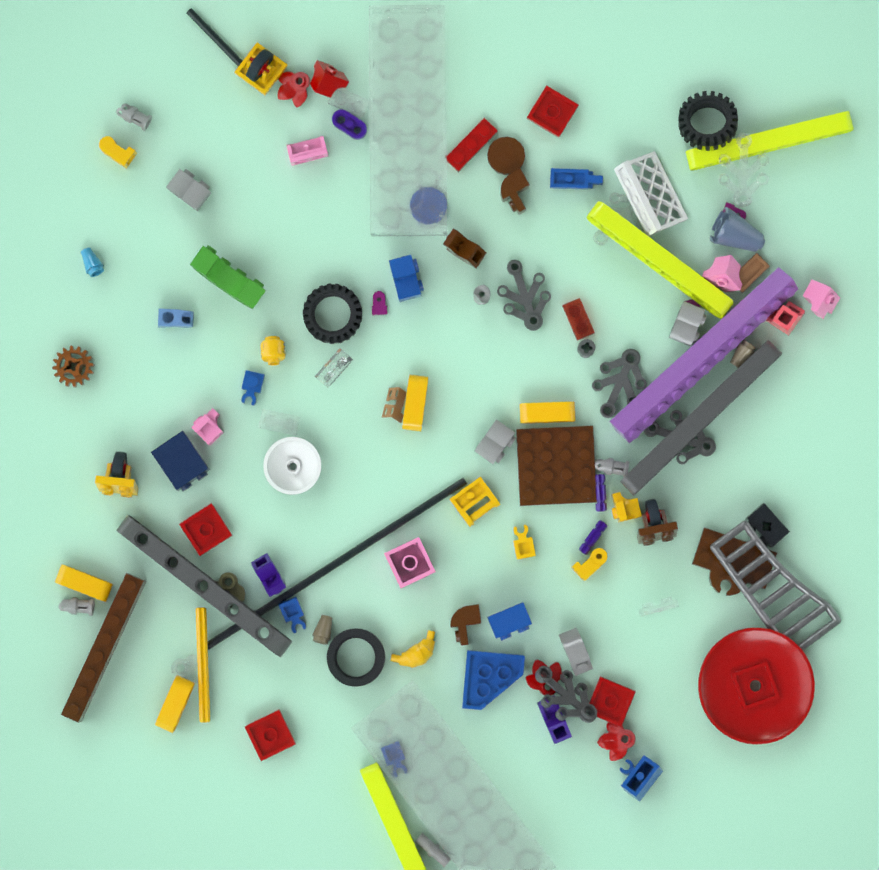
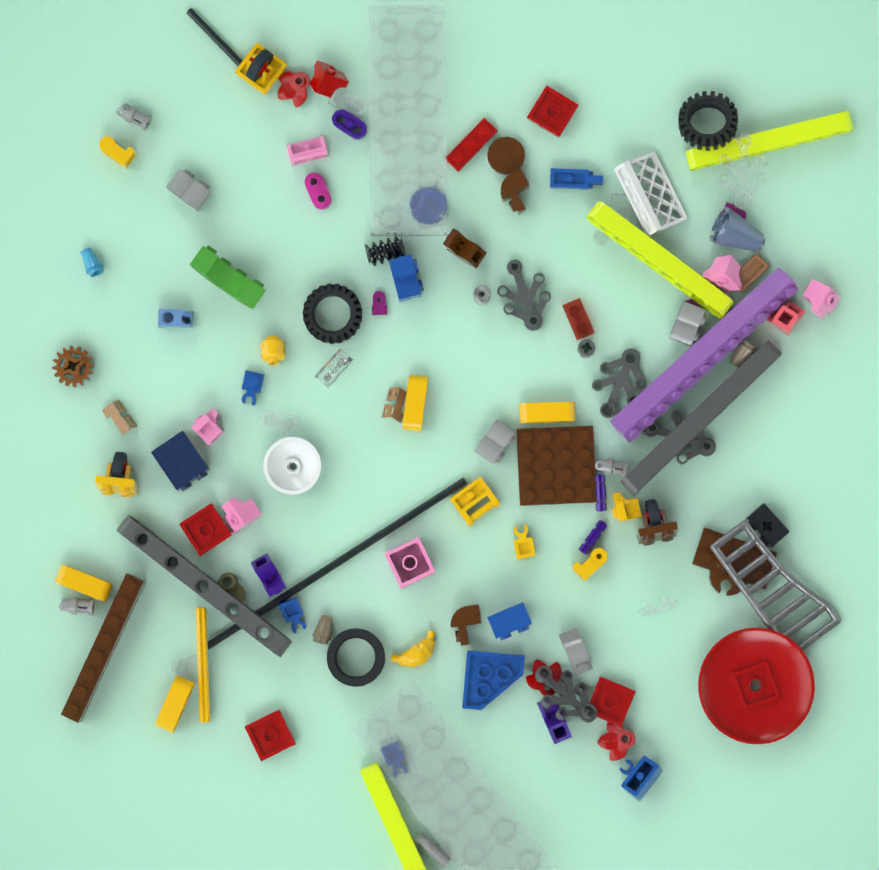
none -> medium nougat piece [102,400,137,435]
none -> bright pink brick [222,497,262,534]
none -> dark pink plate [305,173,331,210]
none -> black piece [364,236,406,266]

